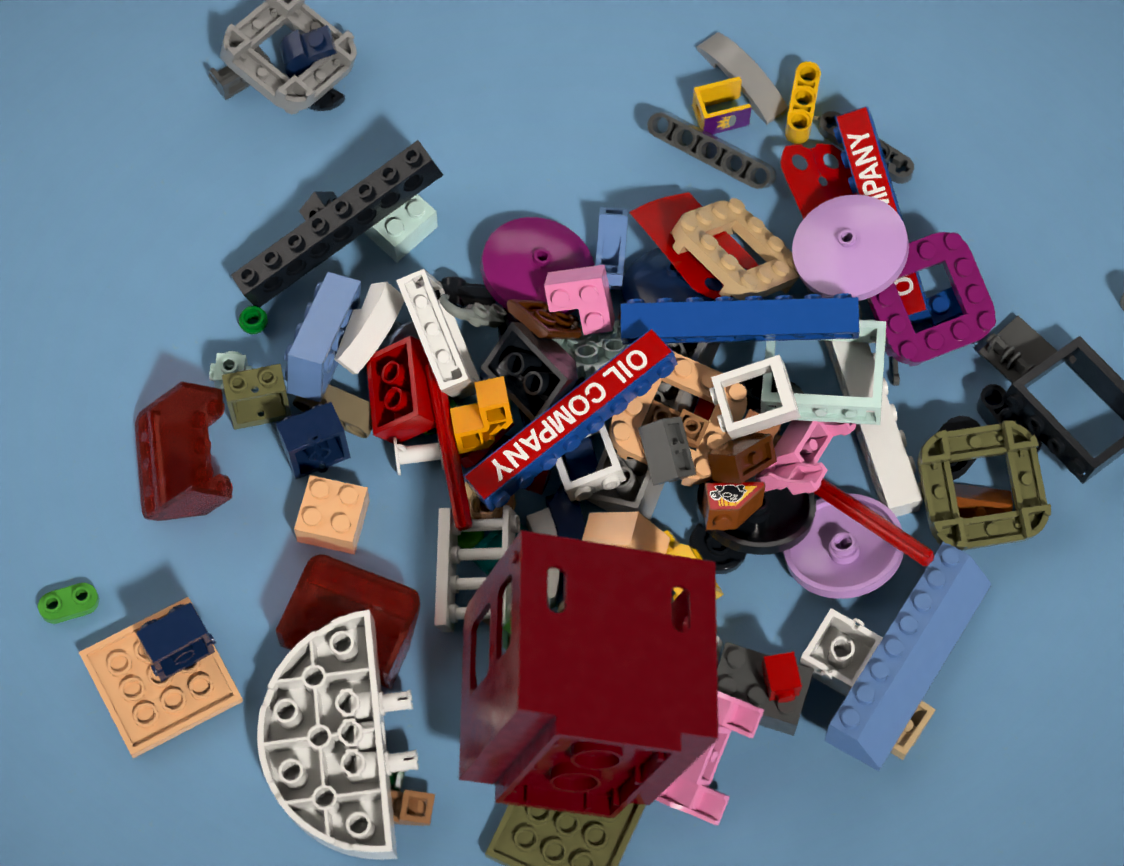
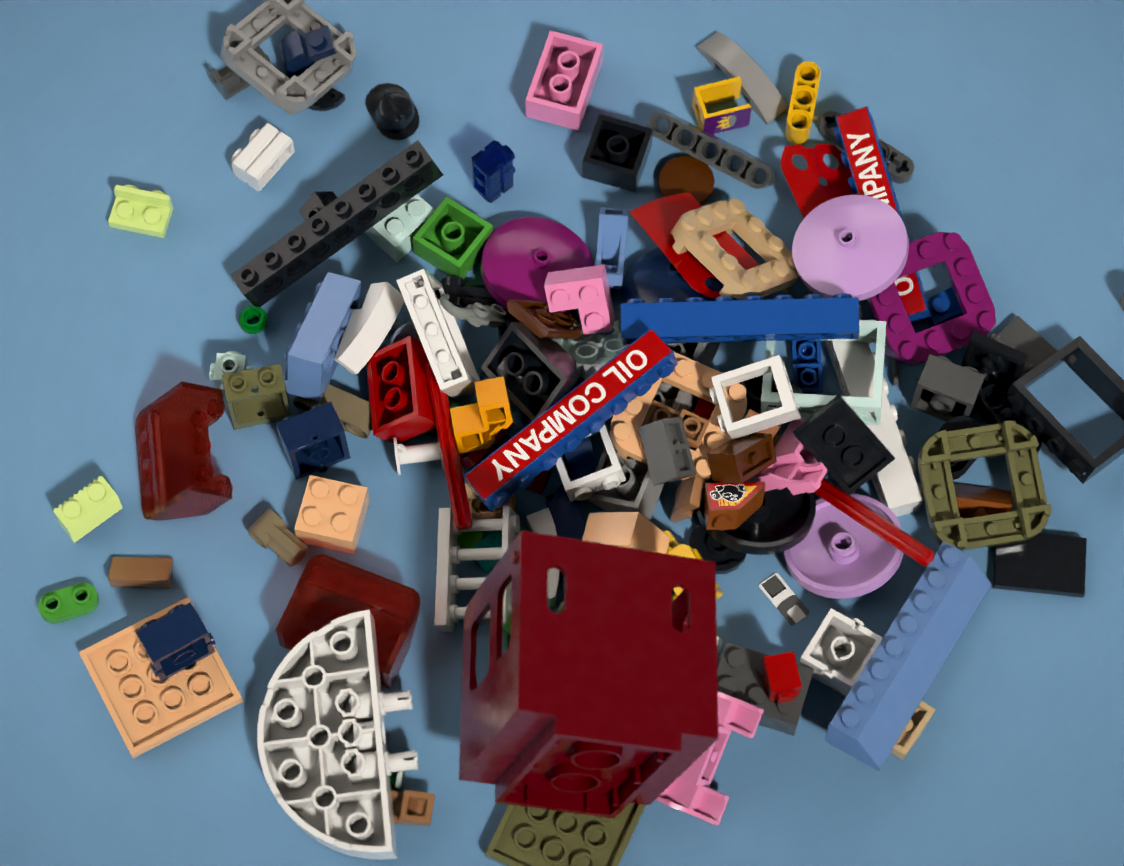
none -> yellowish green brick [54,476,123,543]
none -> yellowish green bracket [108,185,173,238]
none -> medium nougat slope [108,557,173,588]
none -> white brick [231,123,295,192]
none -> dark tan piece [247,509,308,568]
none -> black piece [366,83,420,140]
none -> bright green brick [413,196,493,279]
none -> clear blue brick [471,140,515,203]
none -> bright pink brick [526,30,603,131]
none -> black brick [582,114,653,193]
none -> reddish brown tile [658,156,715,206]
none -> medium nougat slope [670,476,705,523]
none -> sticker [759,573,809,626]
none -> blue slope [791,340,823,393]
none -> black tile [793,394,895,495]
none -> dark grey brick [910,354,985,422]
none -> black tile [961,331,1029,392]
none -> black tile [993,533,1087,598]

